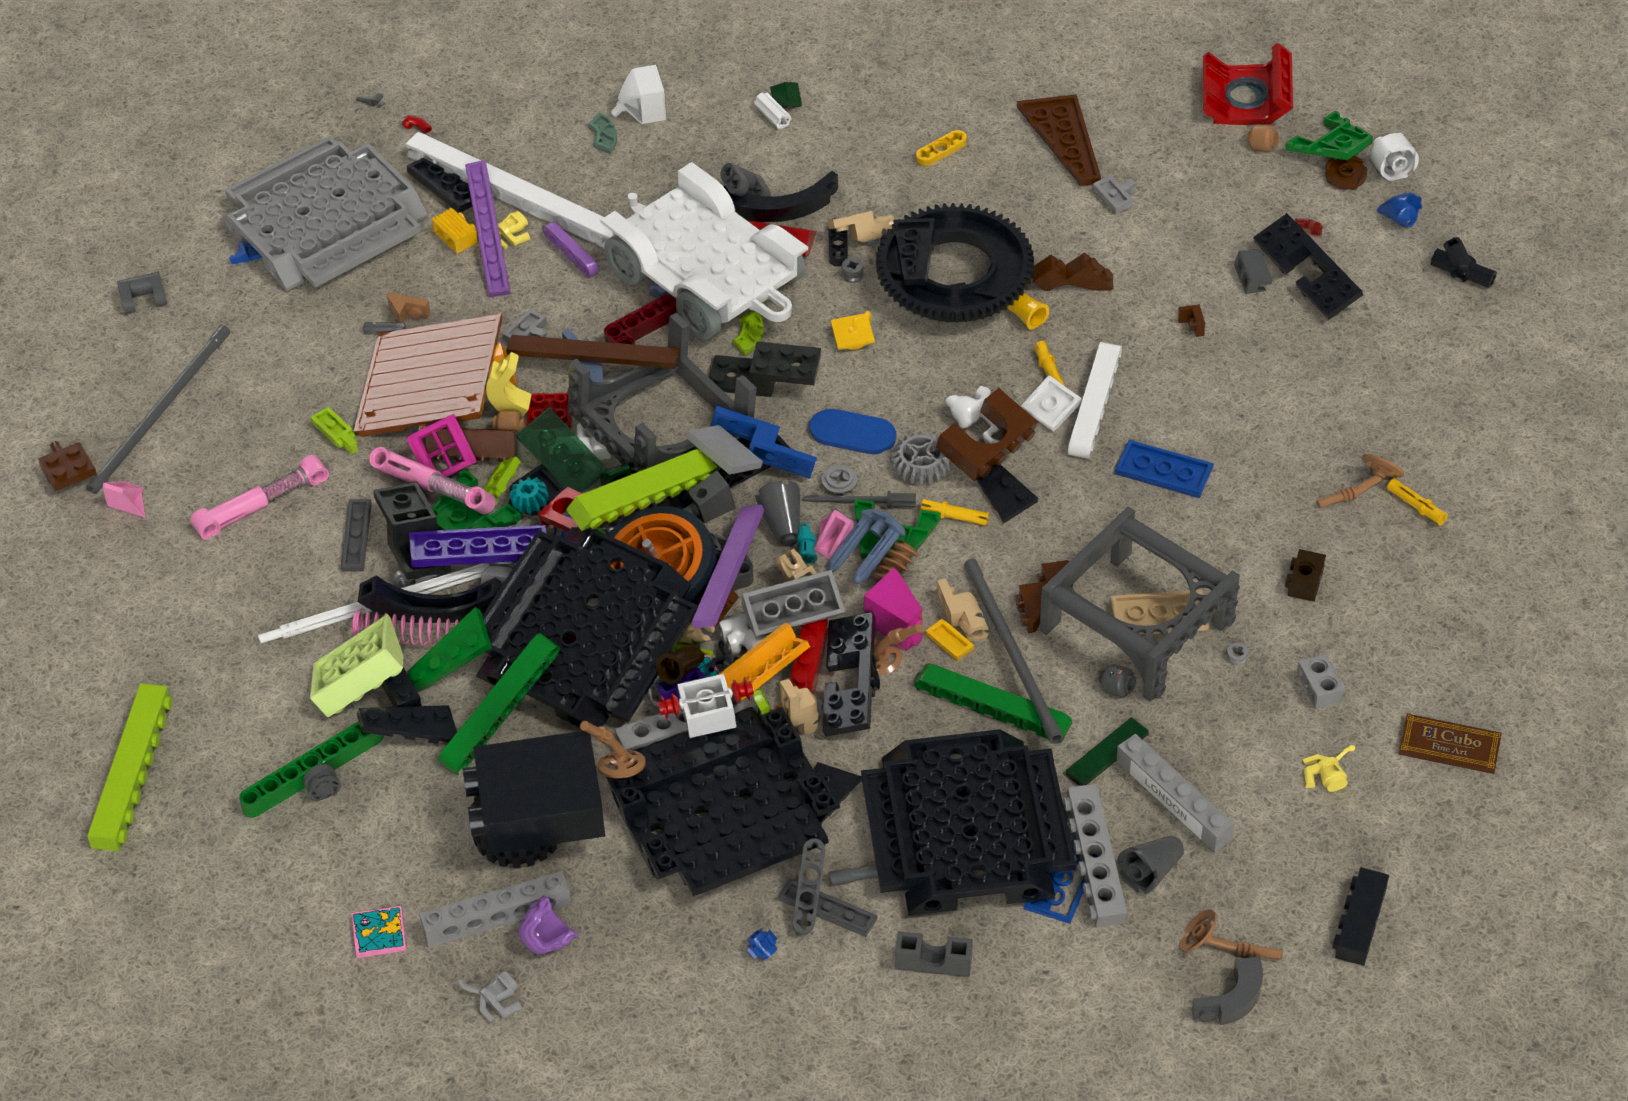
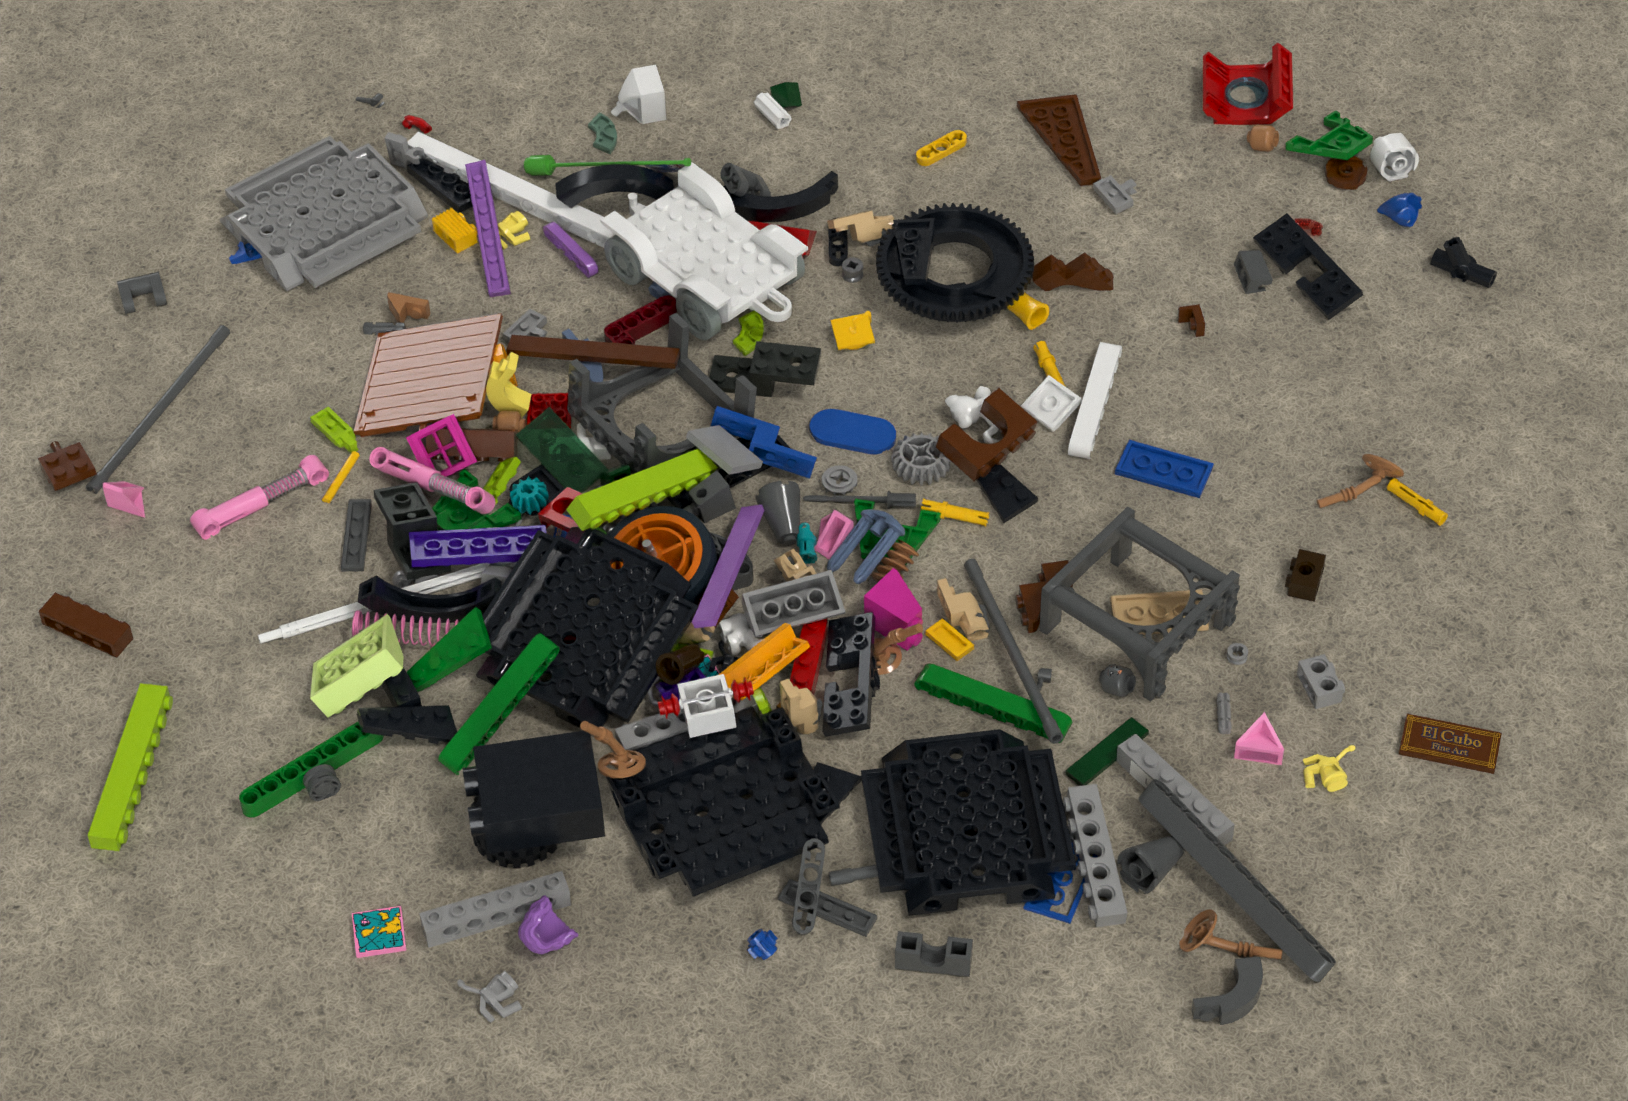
black brick [1332,867,1389,966] -> none
none -> reddish brown brick [39,592,133,658]
none -> yellow bar [322,451,360,503]
none -> light grey plate [385,132,425,169]
none -> bright green flag [524,155,700,176]
none -> black arch [555,164,674,208]
none -> dark grey hand [1037,668,1052,691]
none -> dark grey beam [1139,779,1336,982]
none -> light grey axle [1217,692,1232,734]
none -> bright pink slope [1234,712,1284,765]

